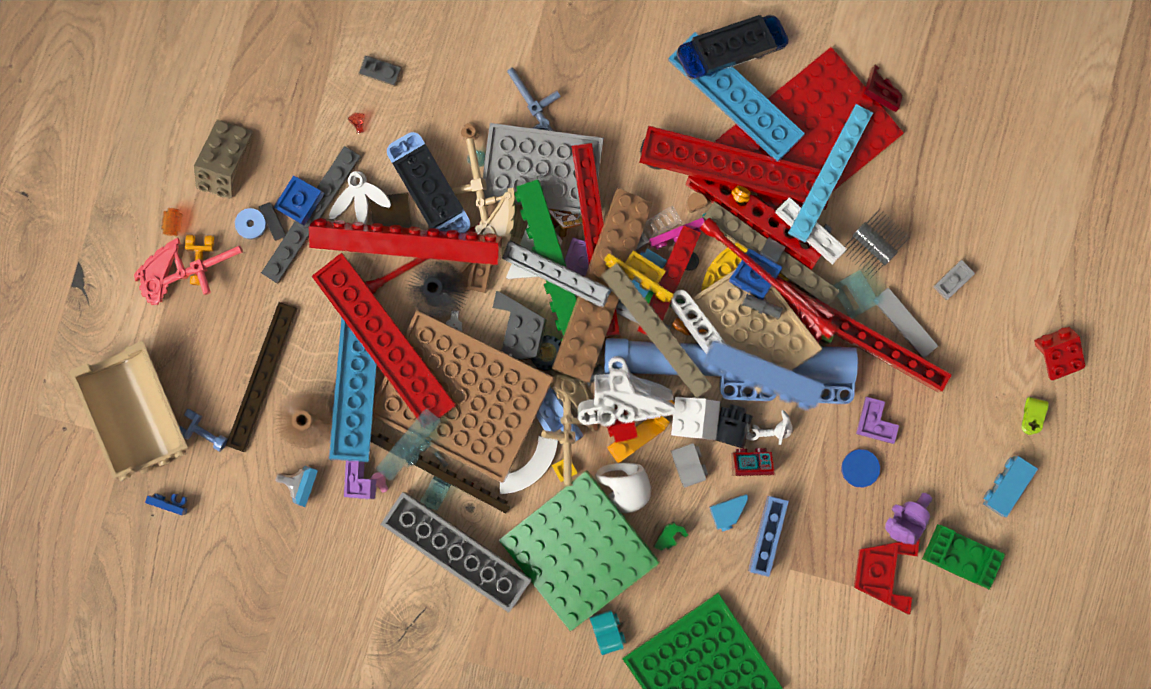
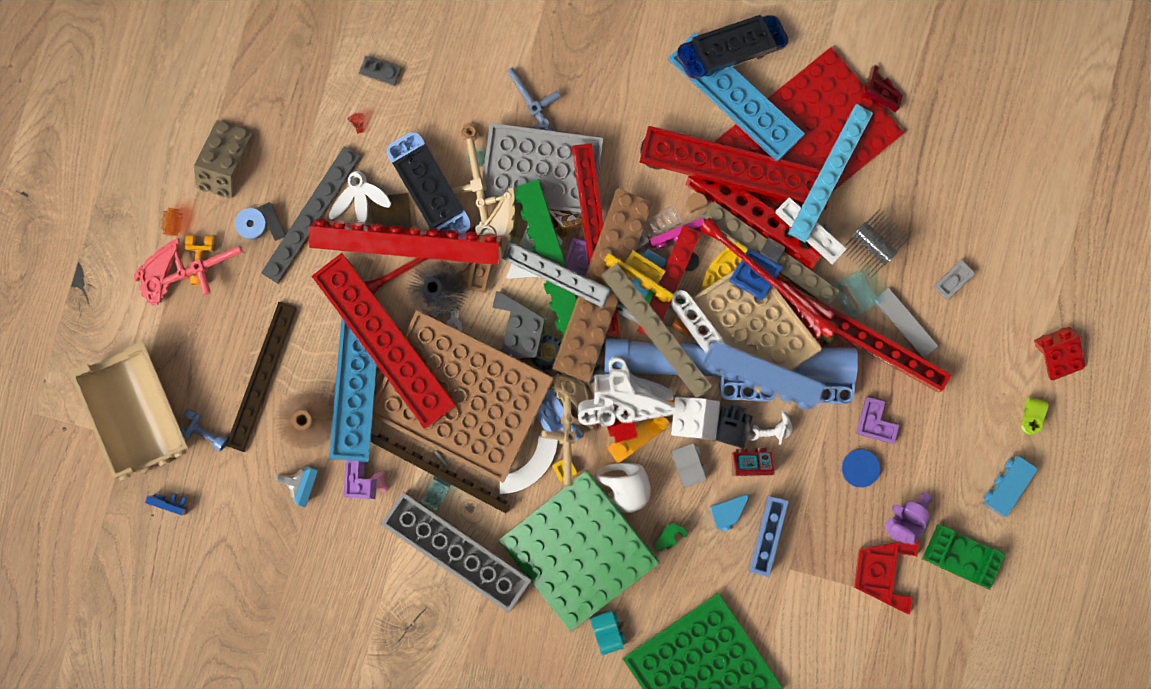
blue tile [273,175,325,226] -> none
clear light blue bracket [376,409,441,481] -> none
light orange plate [731,186,750,203] -> none
dark grey pin [742,294,783,319] -> none

